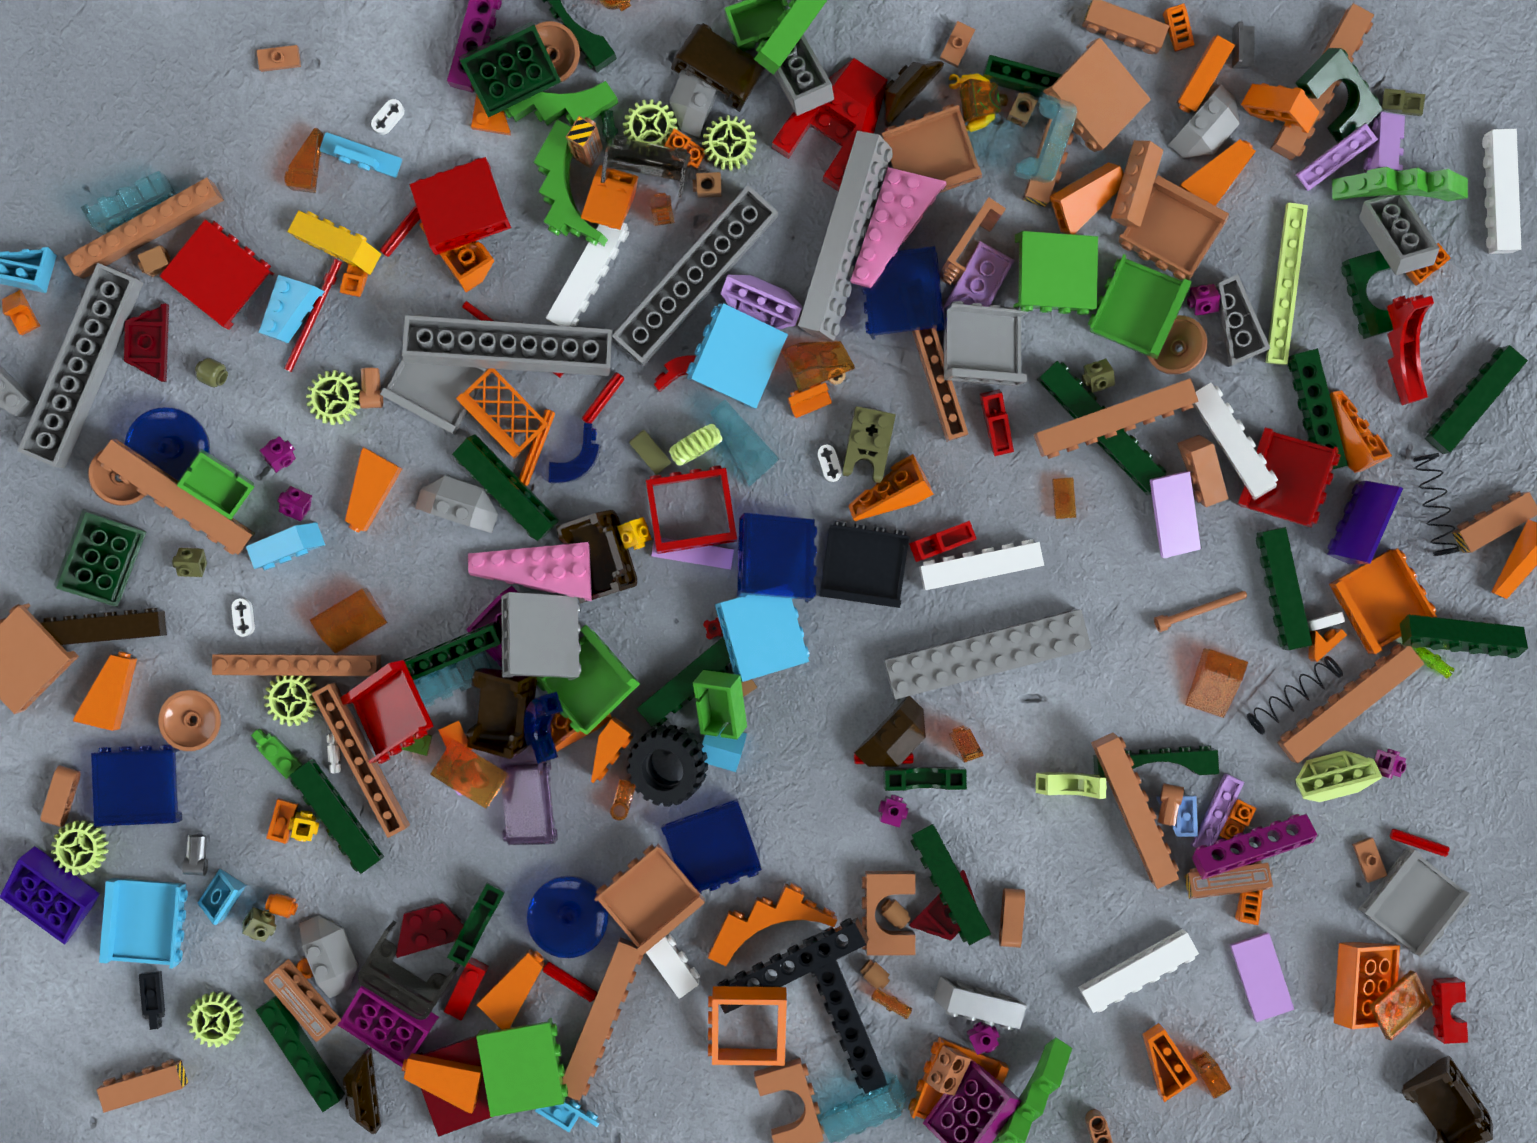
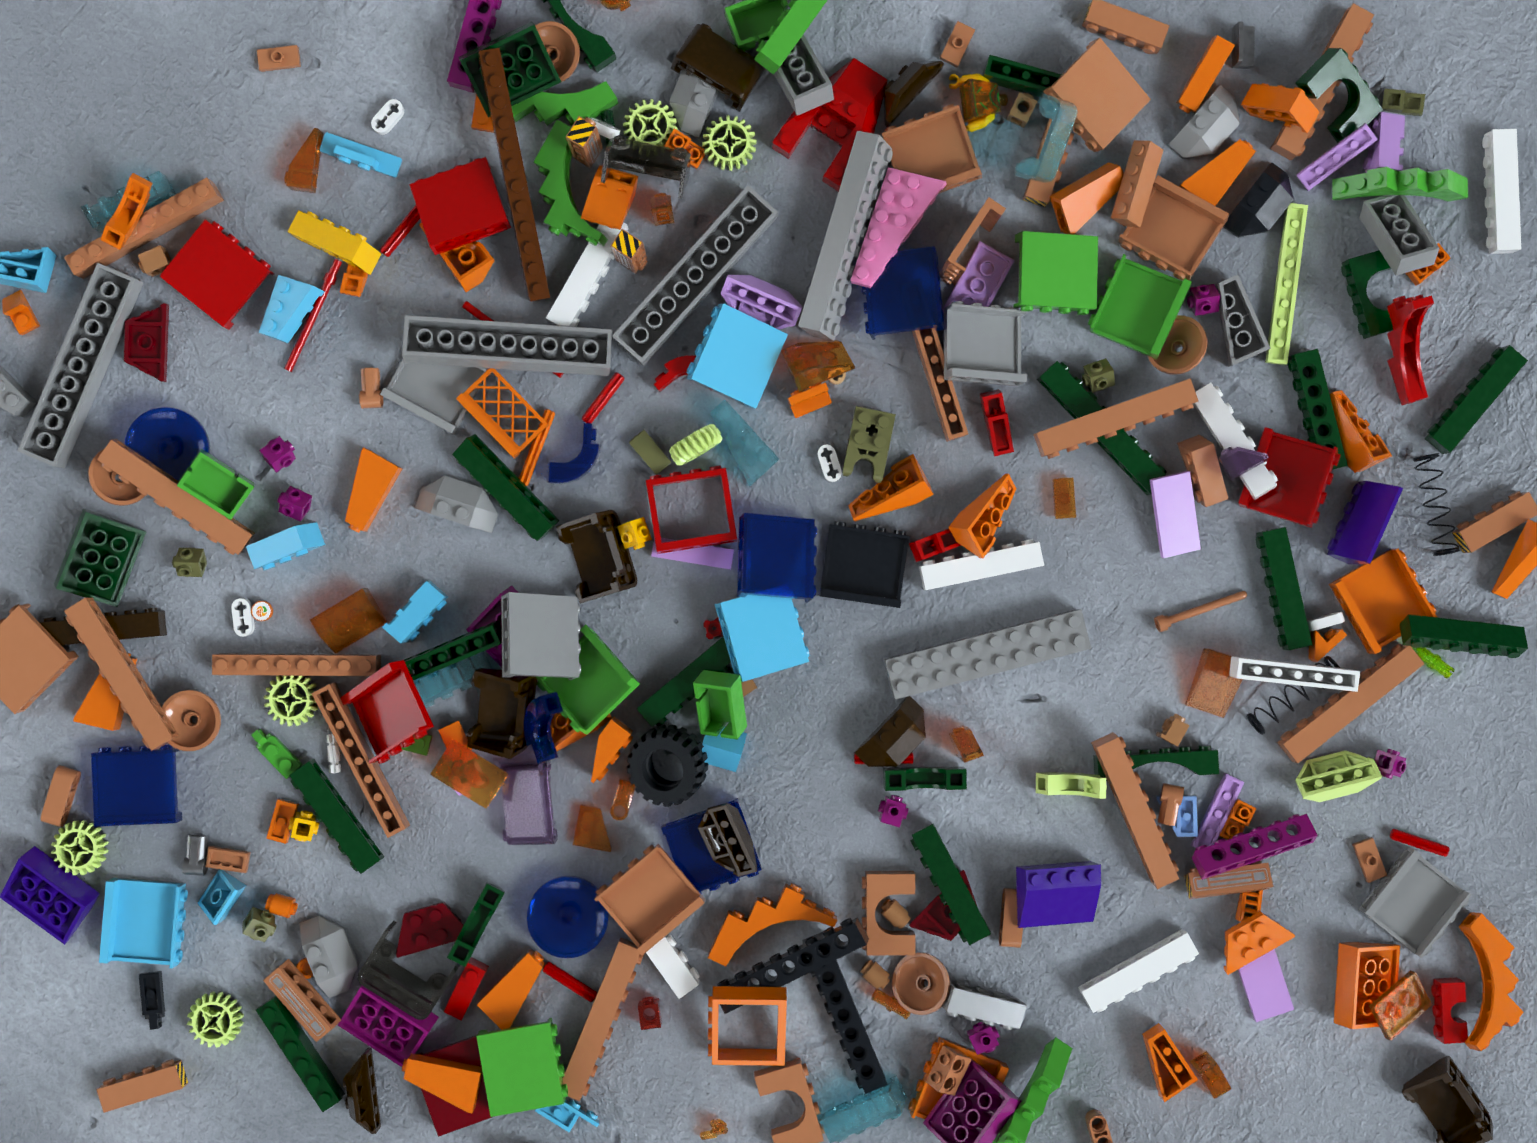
olive head [195,358,228,388] -> none
yellowish green gear [306,370,361,425] -> none
bright pink wing [468,542,592,601] -> none
medium nougat brick [693,172,722,198] -> none
orange slope [1163,3,1195,52] -> none
none -> nougat brick [64,597,179,751]
none -> orange arch [100,173,153,250]
none -> nougat plate [205,846,251,873]
none -> tile [251,601,273,621]
none -> medium azure wedge [382,581,448,644]
none -> reddish brown brick [478,48,550,301]
none -> clear orange wing [573,804,612,852]
none -> white beam [588,117,621,140]
none -> brick [611,229,648,274]
none -> clear red brick [638,997,662,1030]
none -> dark brown wedge [698,803,757,877]
none -> clear orange plate [700,1119,728,1140]
none -> nougat dish [892,952,950,1015]
none -> orange wedge [948,474,1017,559]
none -> dark purple slope [1016,861,1101,928]
none -> medium nougat brick [1156,714,1190,747]
none -> clear purple slope [1218,447,1269,481]
none -> black wedge [1223,163,1294,238]
none -> orange wing [1224,911,1295,975]
none -> white brick [1229,656,1360,692]
none -> orange arch [1458,912,1524,1051]

